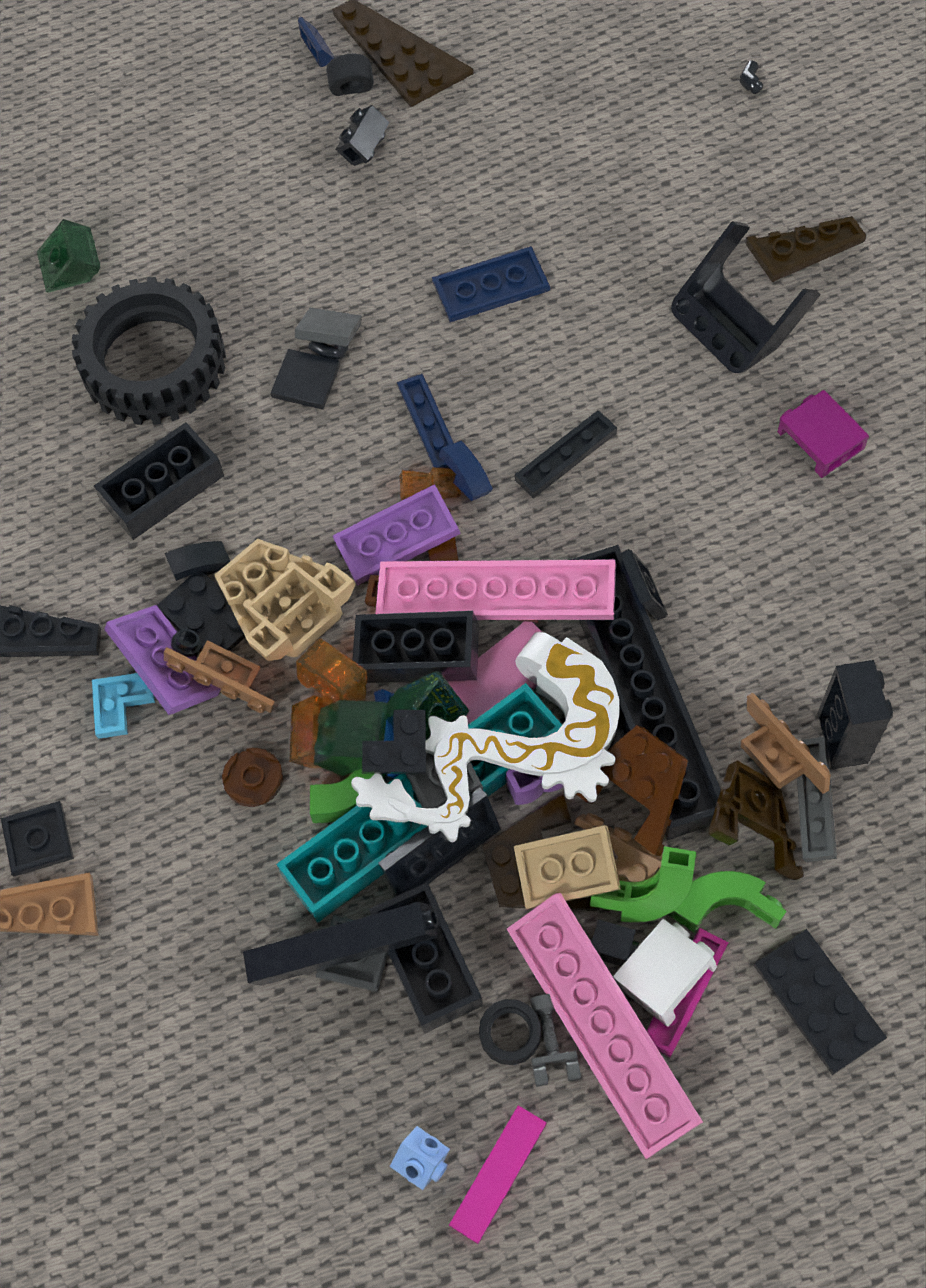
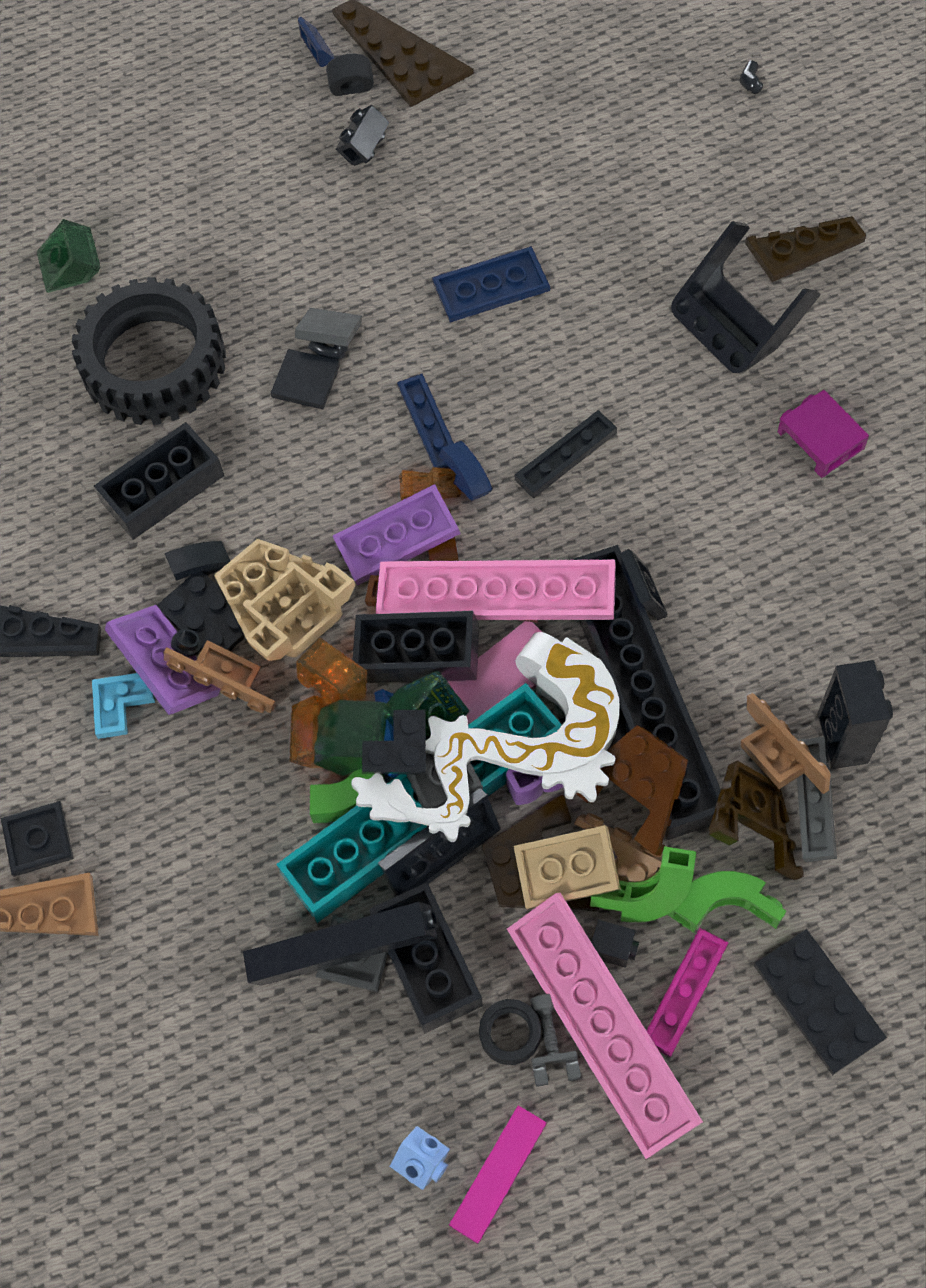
reddish brown tile [222,747,283,807] -> none
white panel [613,919,717,1027] -> none

